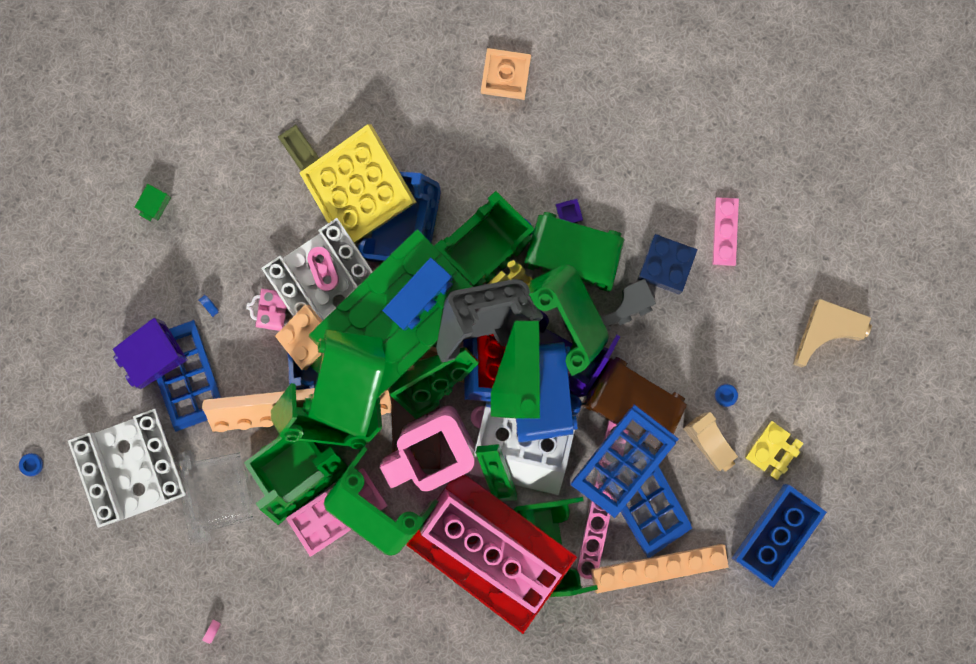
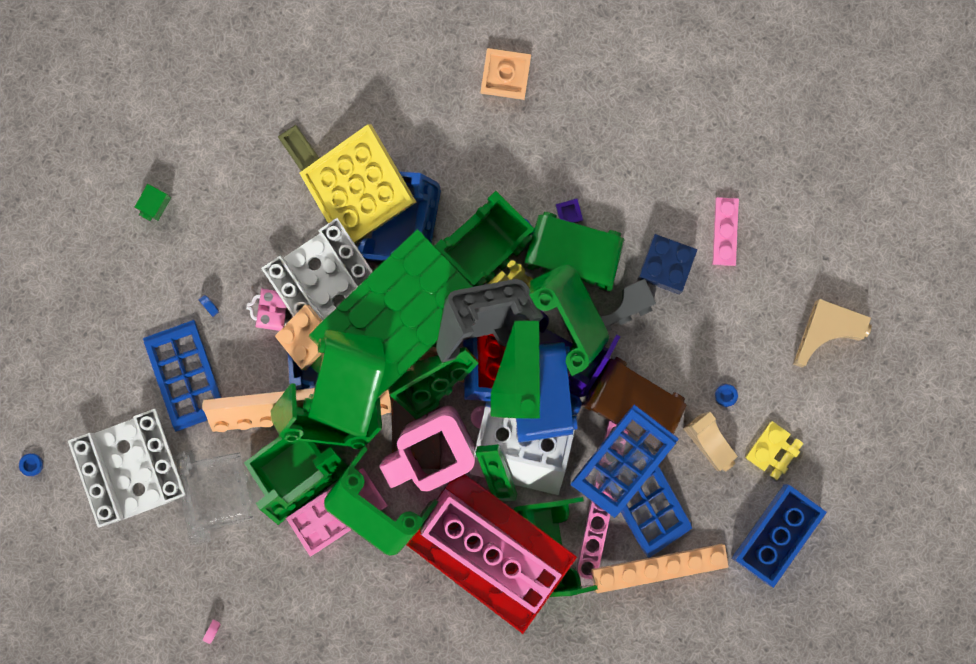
dark purple slope [113,317,188,389] -> none
bright pink plate [307,247,339,292] -> none
blue brick [382,258,454,330] -> none

